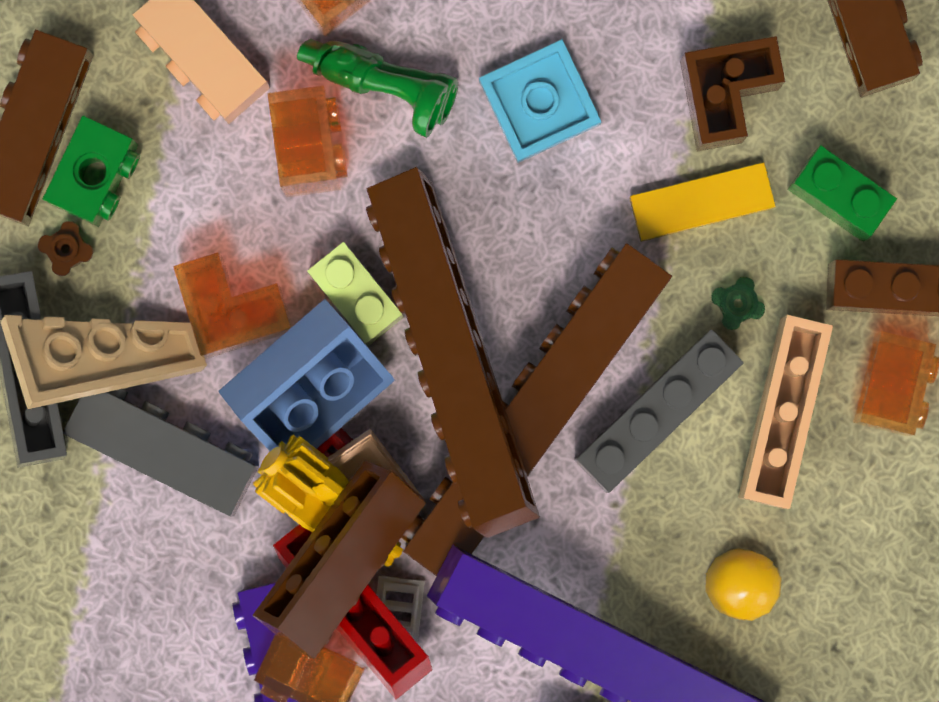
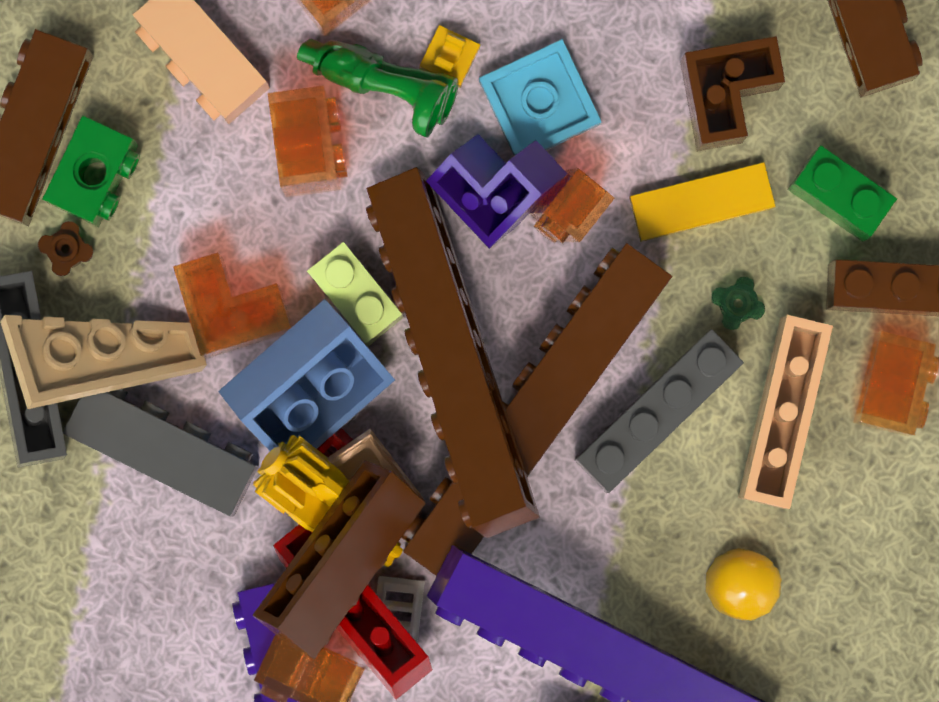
none -> yellow tile [419,25,481,88]
none -> dark purple brick [426,134,568,249]
none -> clear orange brick [530,168,615,244]

